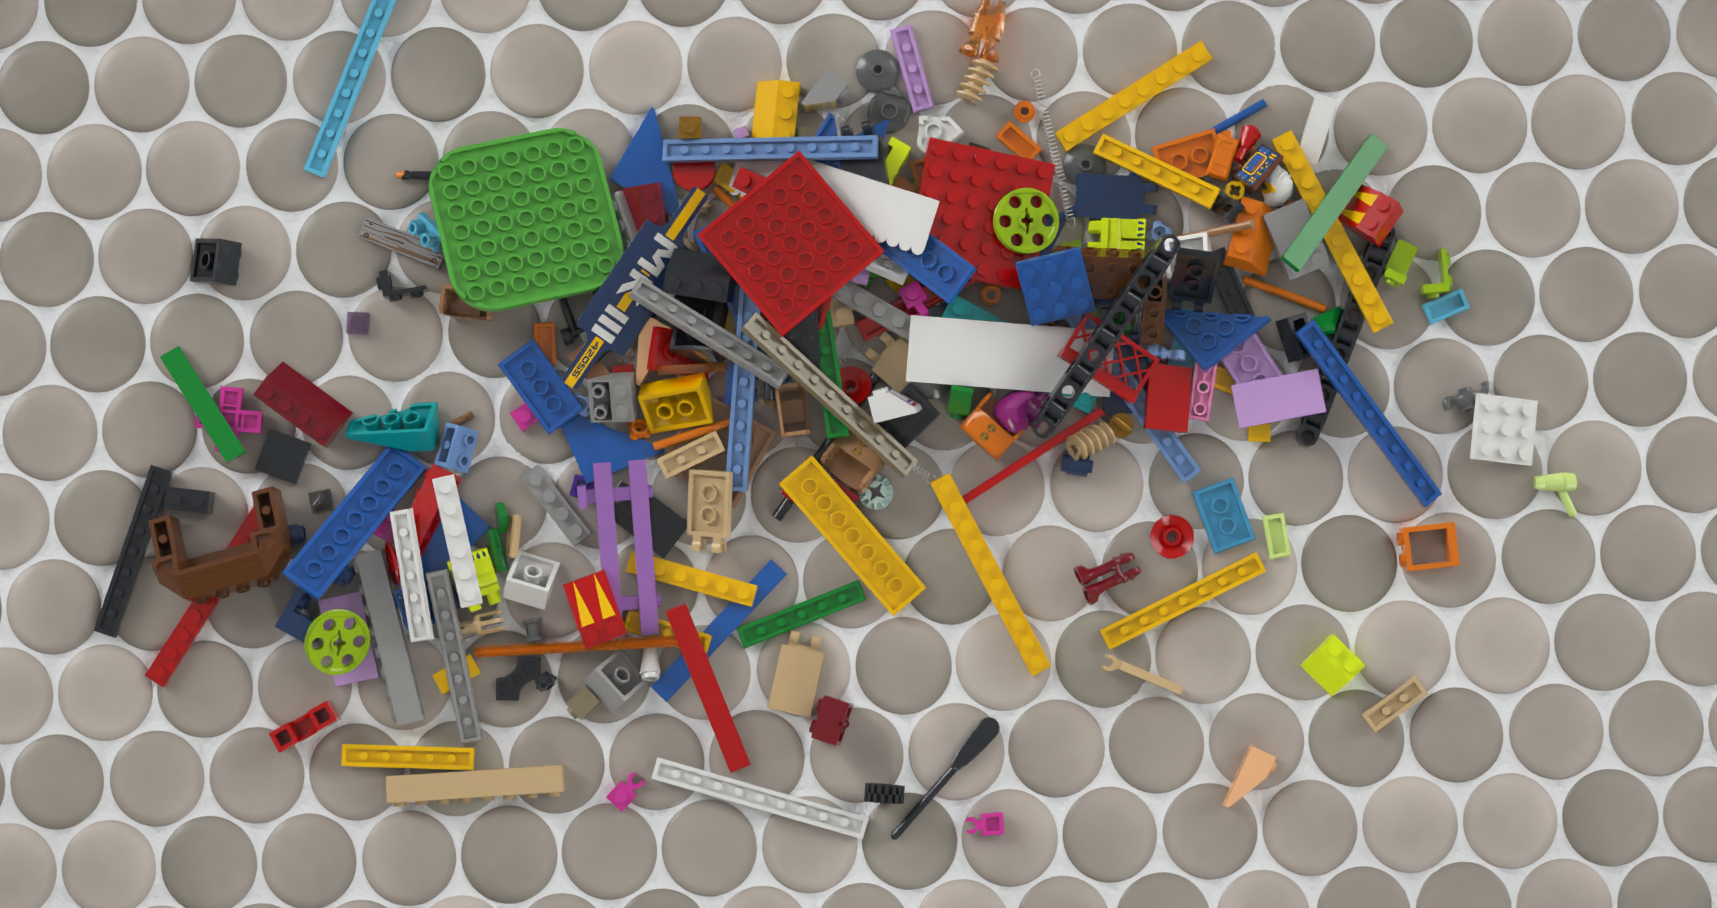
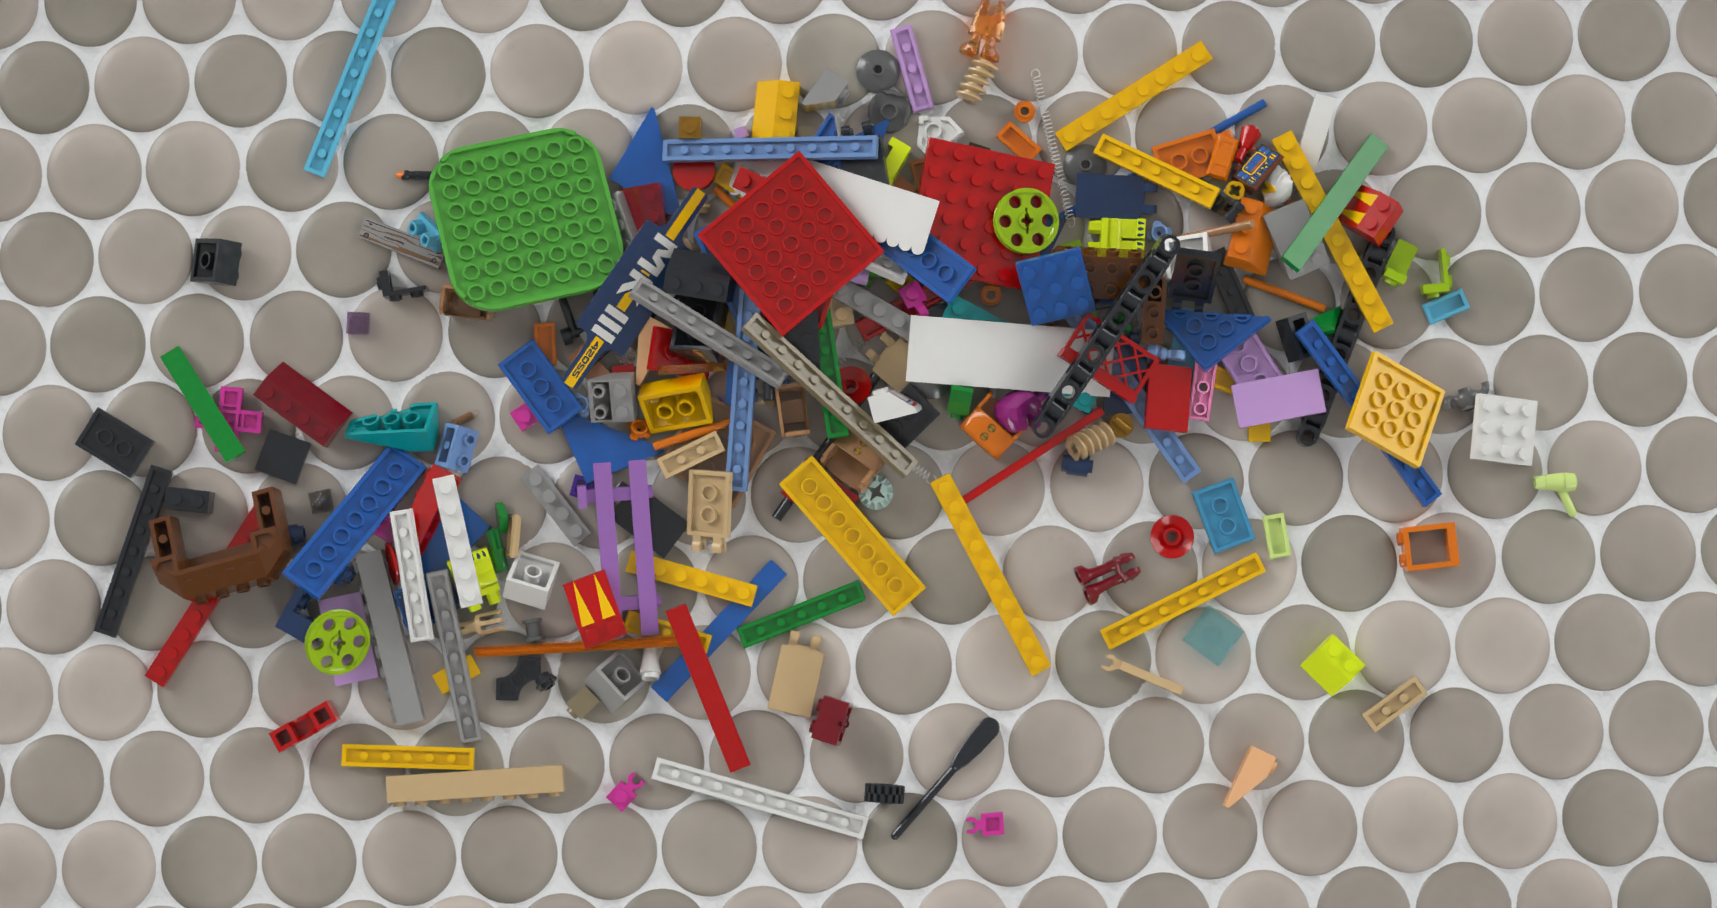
none -> black plate [75,407,155,478]
none -> clear light blue tile [1183,605,1244,666]
none -> yellow plate [1345,351,1446,469]

